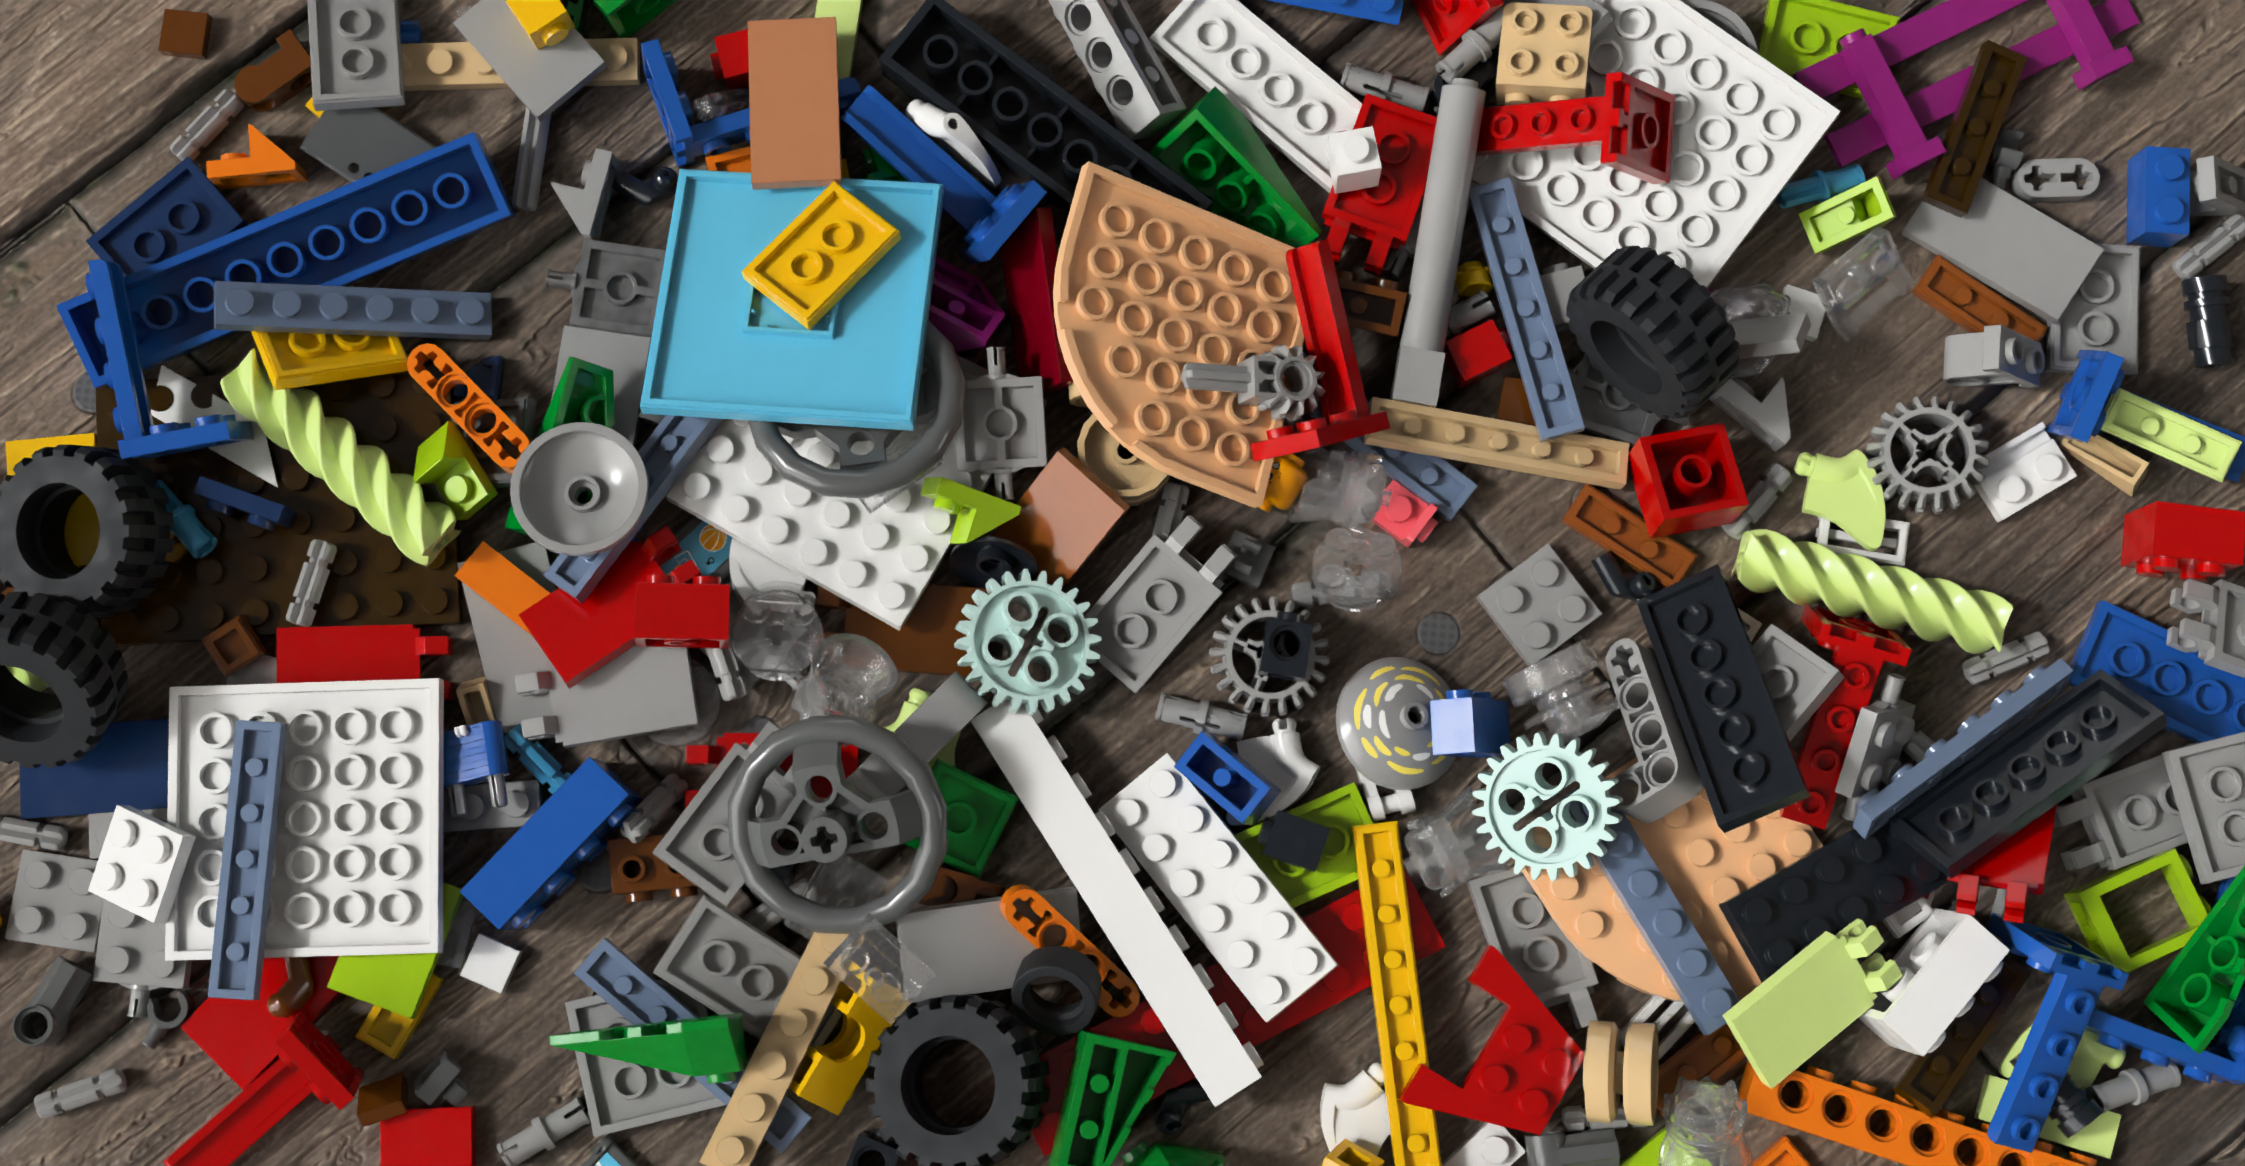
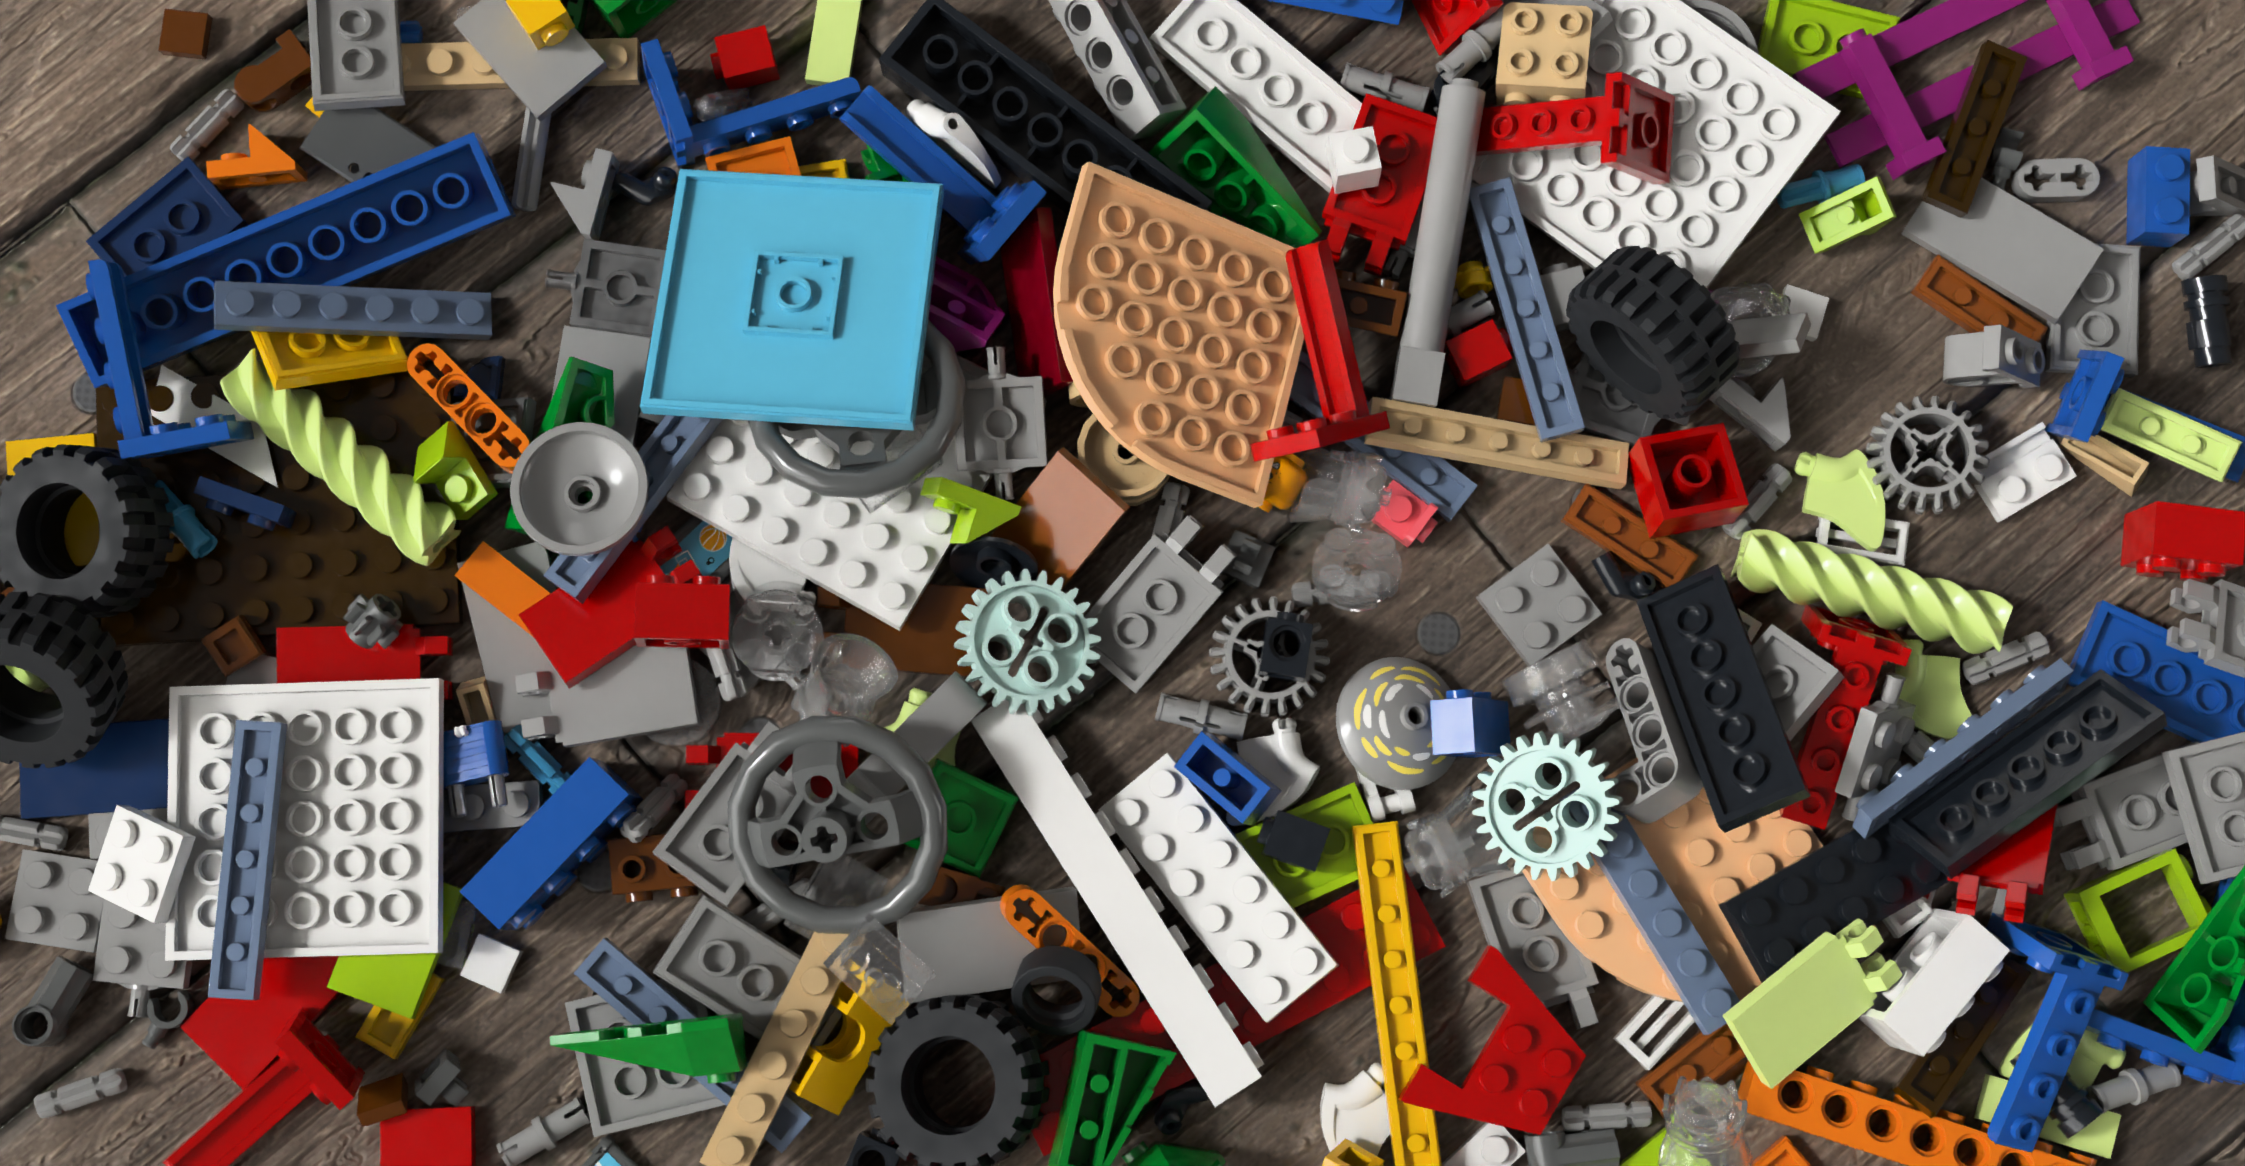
reddish brown arm [267,957,314,1018] -> none
light grey axle [286,539,337,627] -> none
yellow tile [741,181,901,330] -> none
nougat tile [748,17,842,190] -> none
light grey gear [1181,344,1326,421] -> none
tan wheel [1583,1020,1659,1126] -> none
clear plate [1812,226,1916,342] -> none
none -> dark grey gear [343,593,403,649]
none -> yellowish green arm [1880,640,1972,740]

